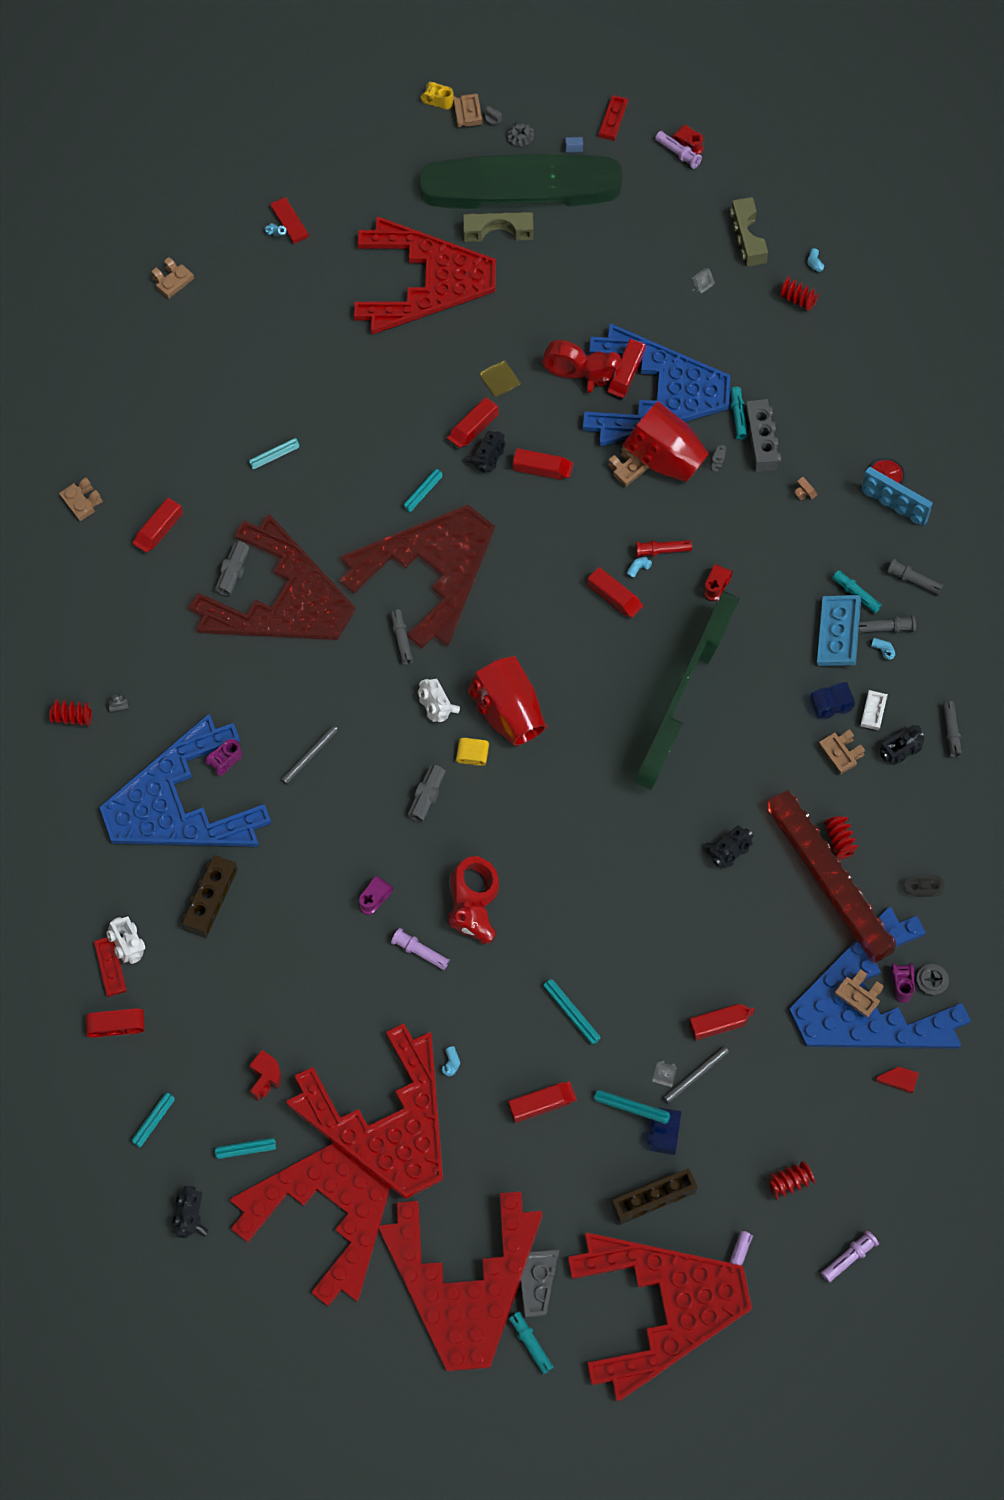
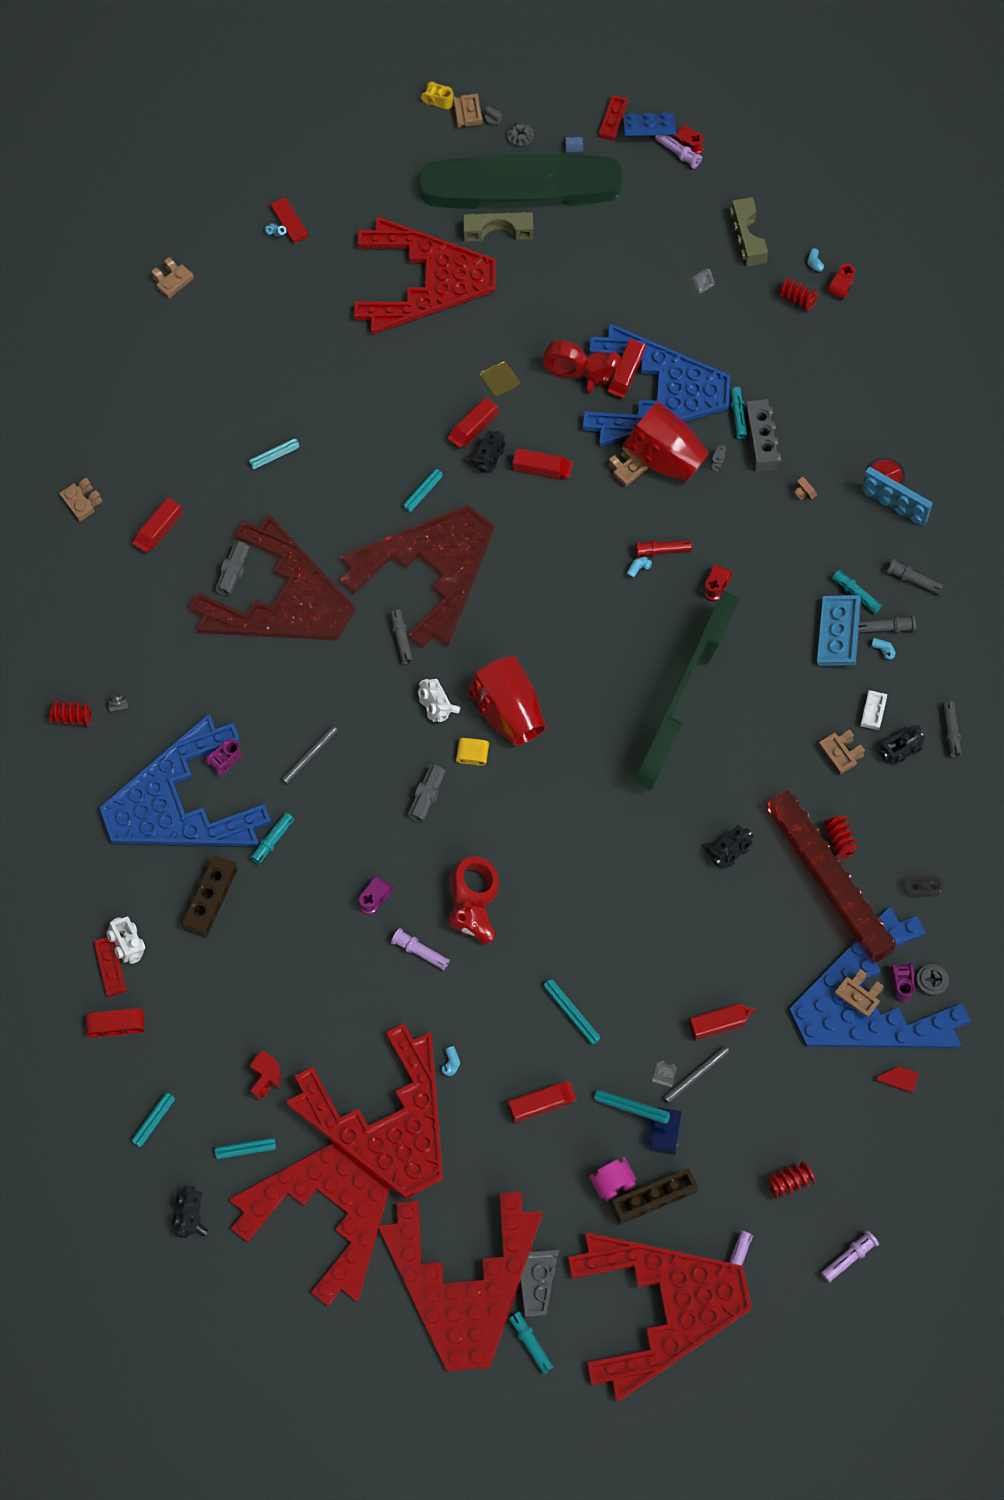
red piece [587,567,644,618] -> none
clear blue brick [810,682,855,719] -> none
none -> teal pin [250,812,295,865]
none -> dark pink brick [589,1157,637,1202]
none -> blue plate [623,112,676,136]
none -> red piece [828,264,855,299]

